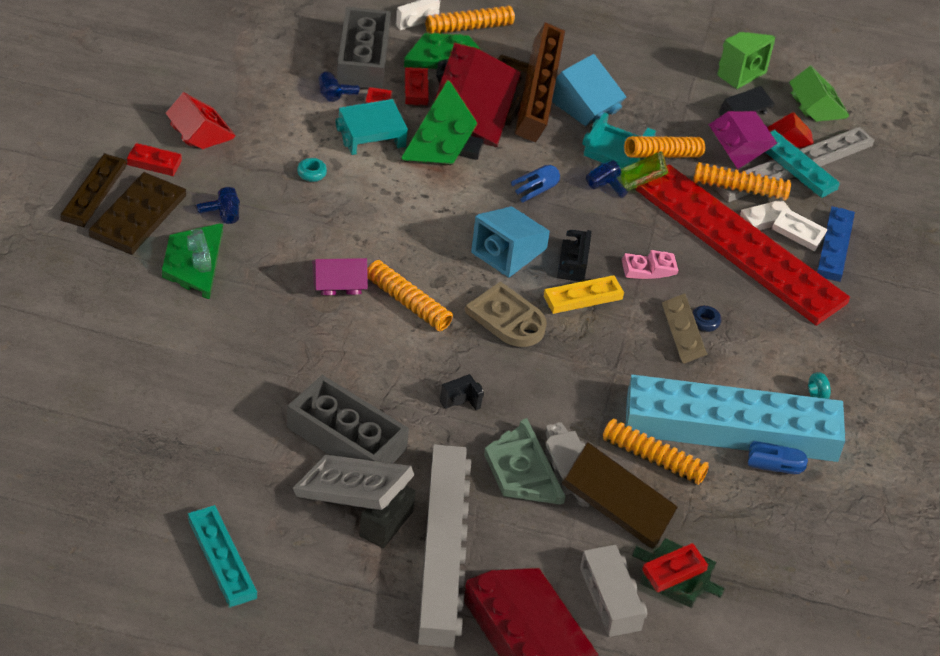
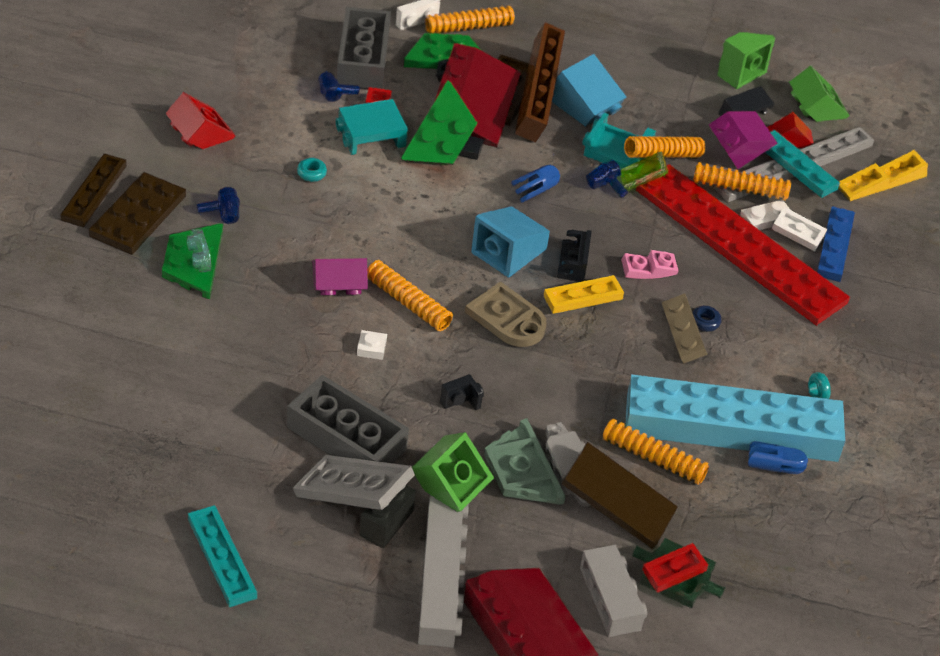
red plate [127,143,182,176] -> none
red plate [405,67,429,105] -> none
none -> white plate [357,330,387,360]
none -> bright green slope [412,432,494,512]
none -> yellow slope [838,150,928,201]

